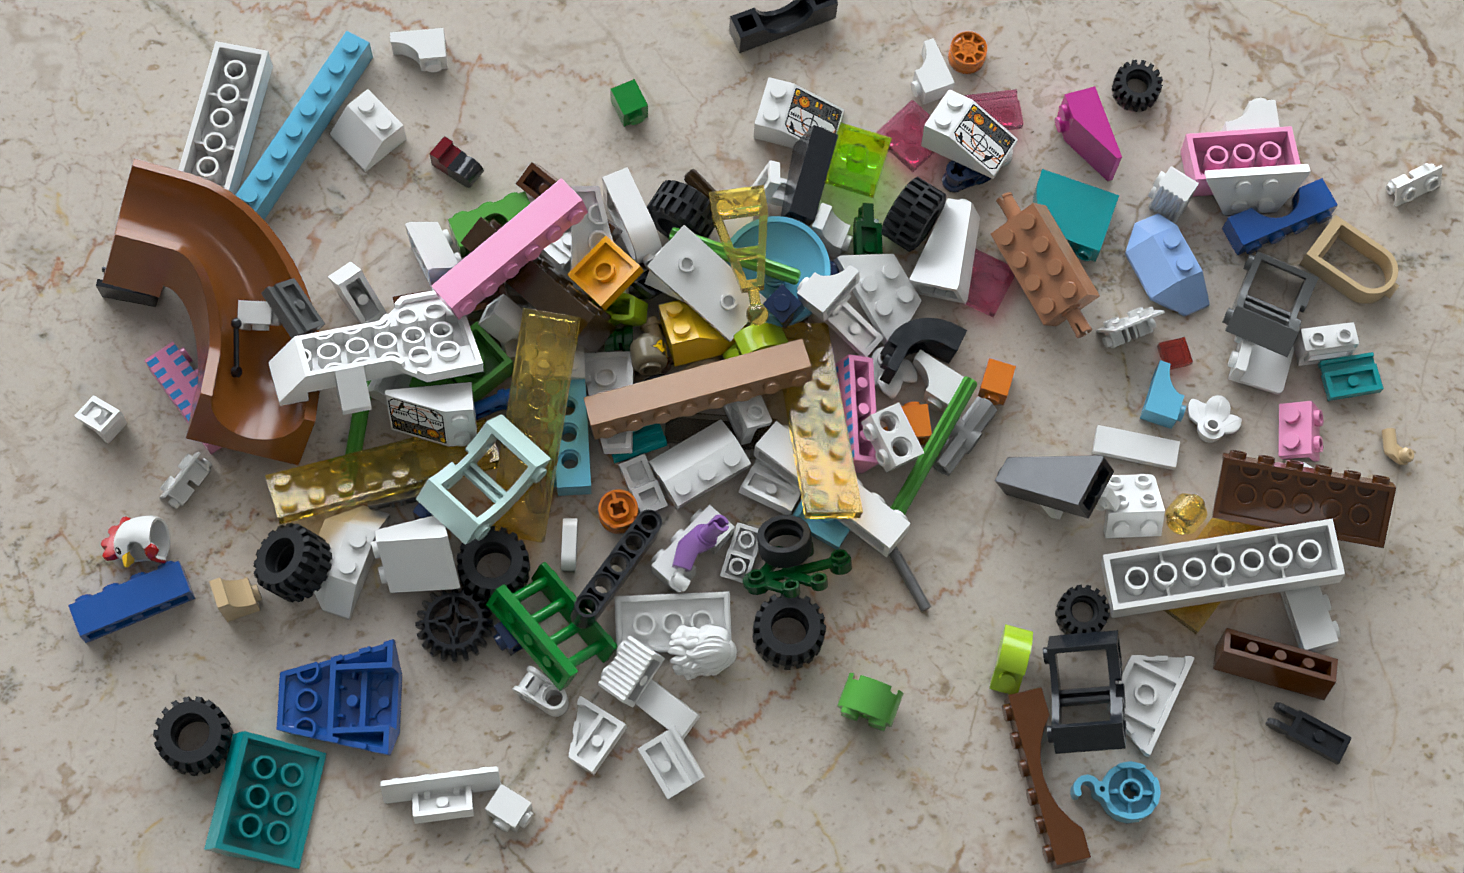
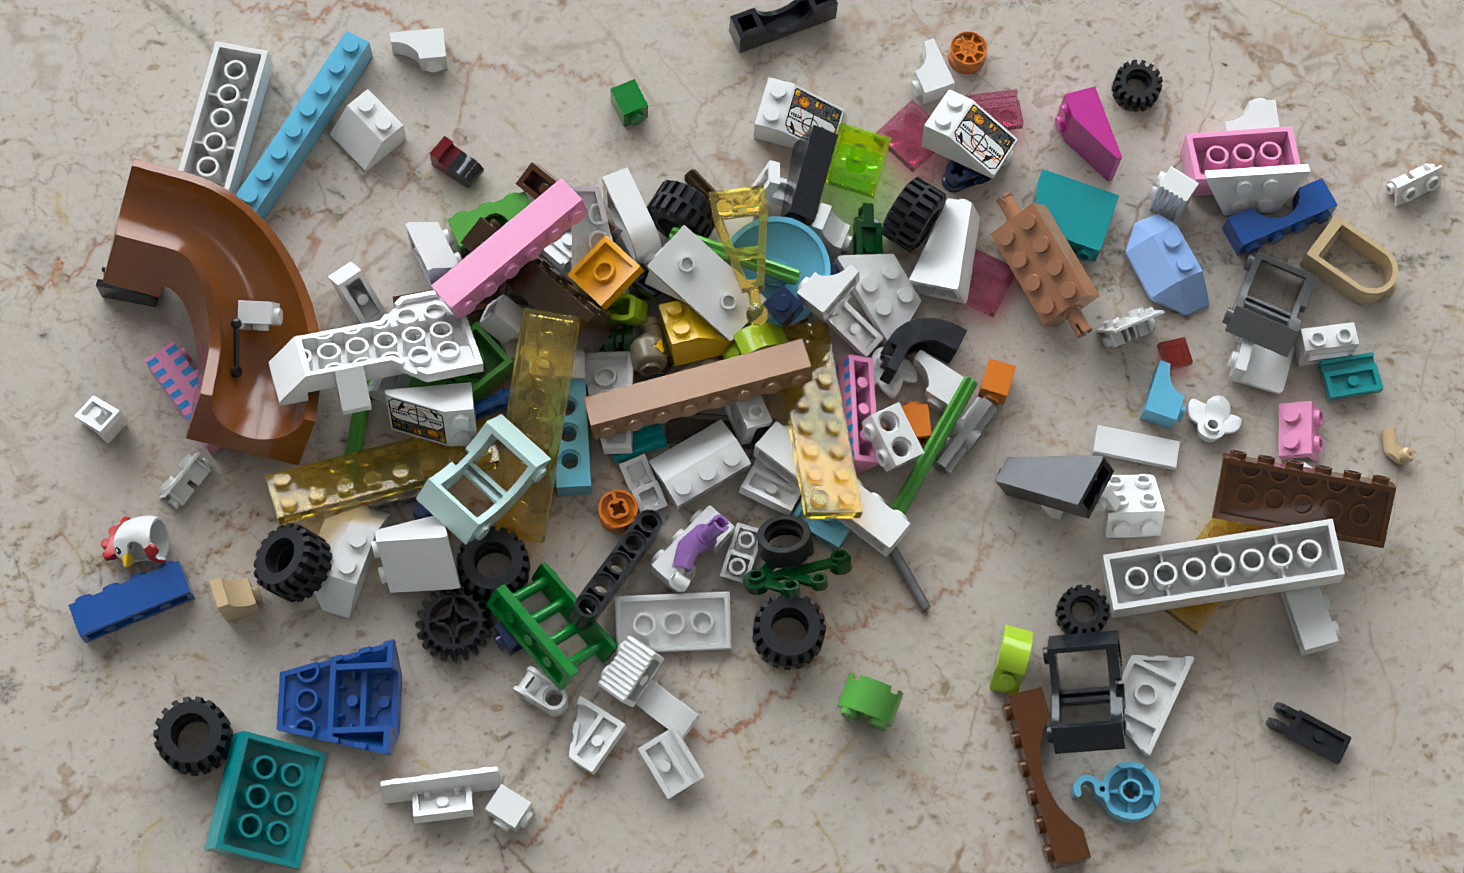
dark grey plate [261,278,325,338] -> none
white beam [561,518,578,571] -> none
white hair [668,625,737,680] -> none
clear yellow head [1165,493,1208,535] -> none
reddish brown brick [1213,628,1338,700] -> none

